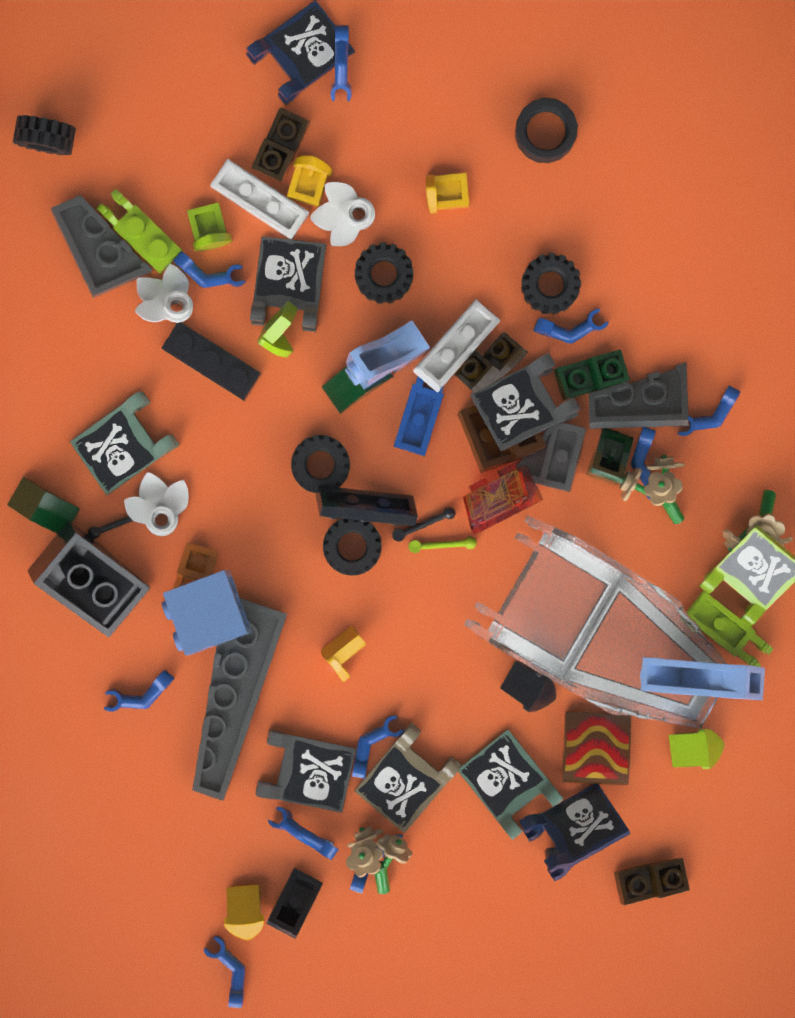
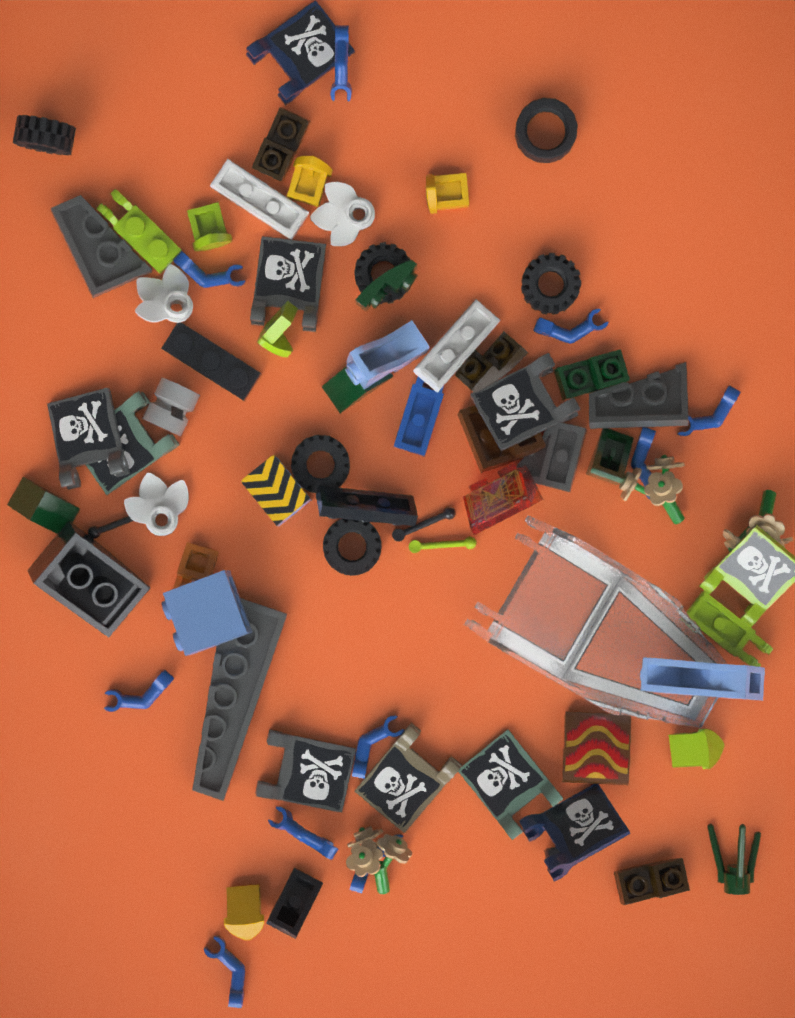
yellow tile [321,626,366,682] -> none
black tile [500,660,556,712] -> none
none -> flag [47,388,130,490]
none -> light grey wheel [142,377,200,437]
none -> piece [242,455,311,527]
none -> dark green slope [355,260,418,311]
none -> dark green plant [707,824,761,895]

